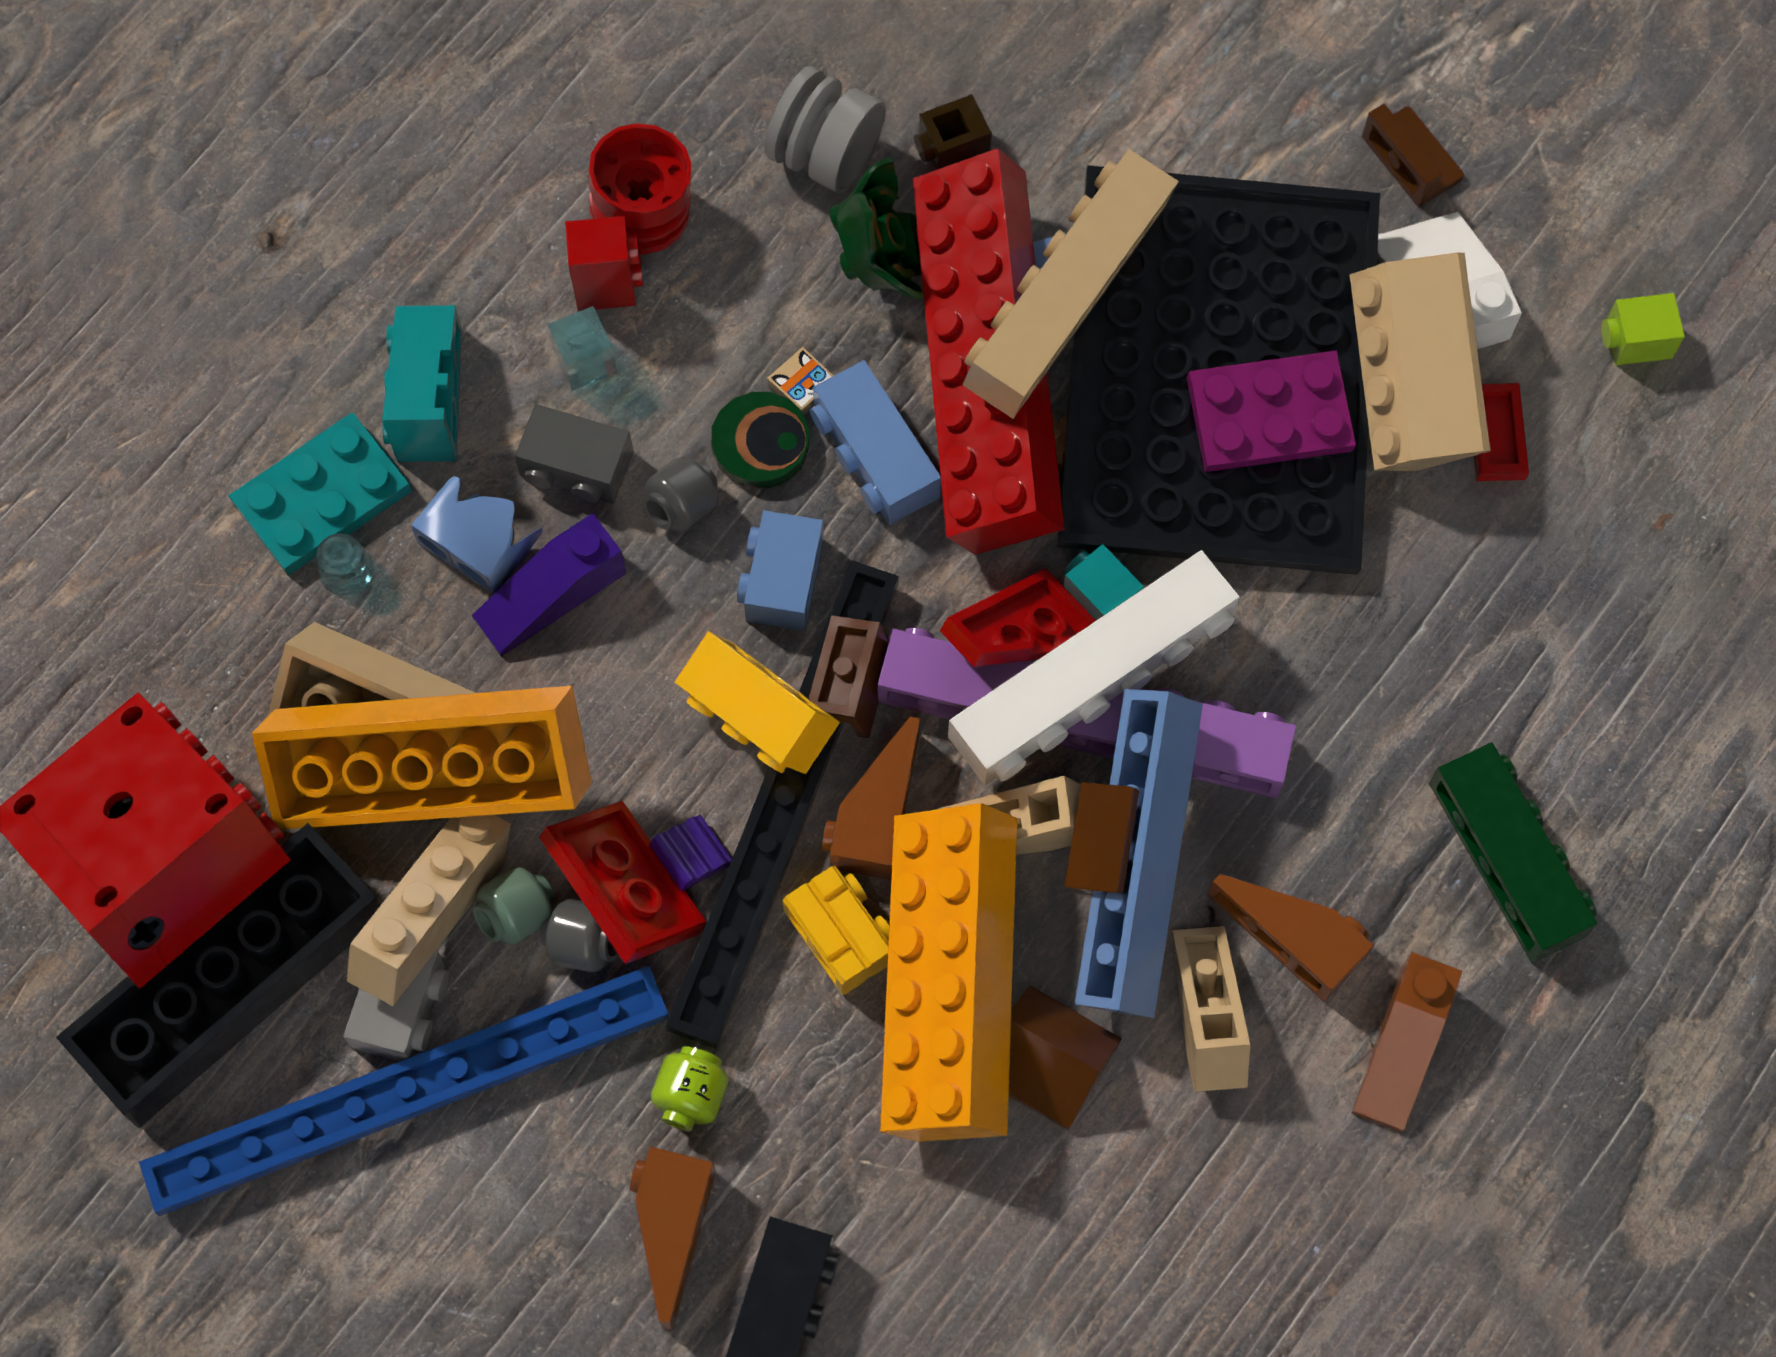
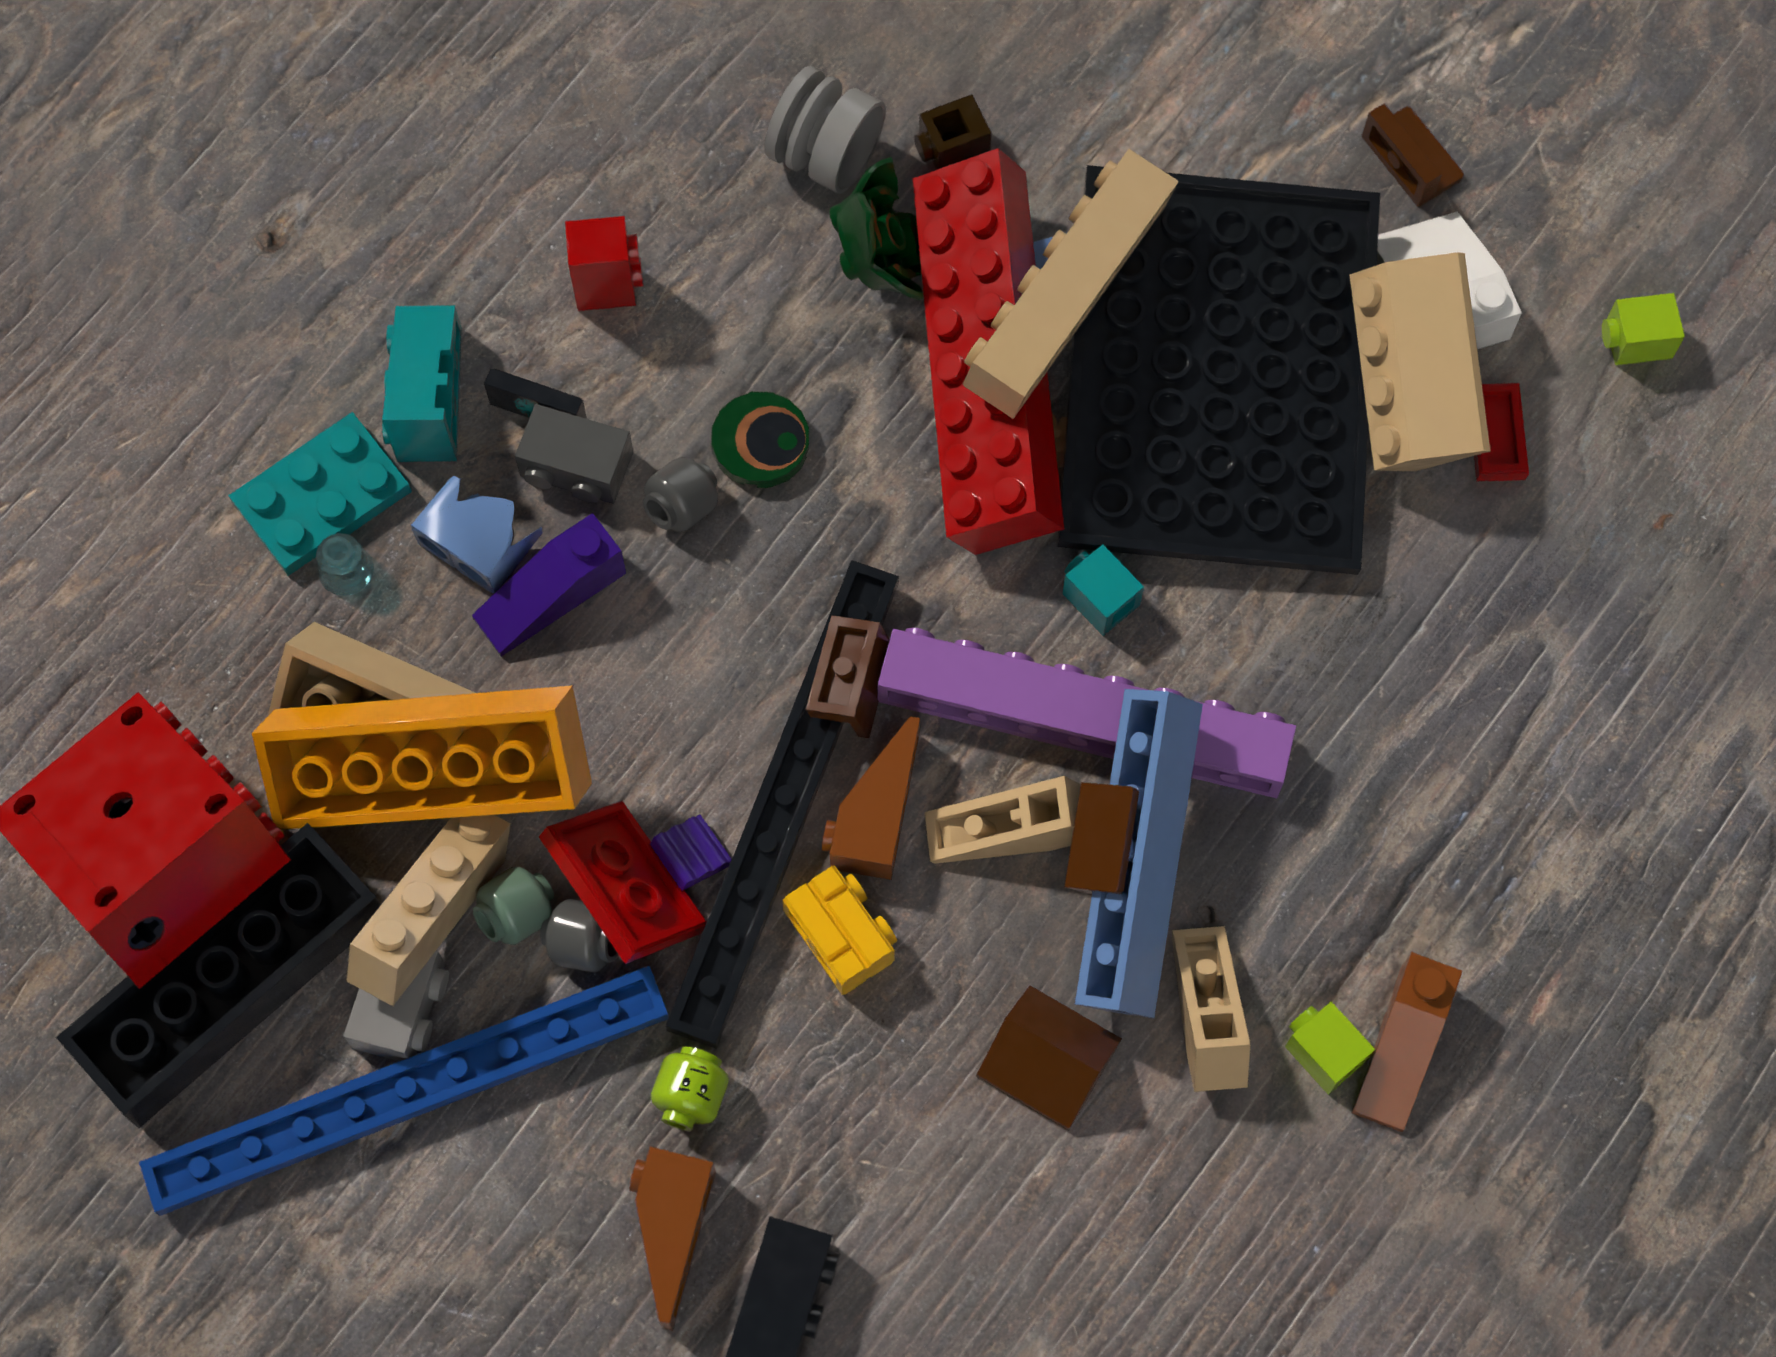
clear light blue brick [547,306,617,391] -> none
red wheel [588,123,692,255] -> none
yellow brick [674,631,840,774] -> none
medium blue brick [737,510,824,632] -> none
tile [767,347,834,415] -> none
medium blue brick [810,360,941,525] -> none
light orange brick [880,803,1017,1142] -> none
red wing [940,568,1096,667] -> none
white brick [948,550,1240,785] -> none
magenta plate [1187,351,1356,472] -> none
dark orange slope [1207,874,1374,1002] -> none
dark green brick [1429,742,1598,964] -> none
none -> black tile [484,368,587,419]
none -> lime brick [1285,1001,1375,1095]

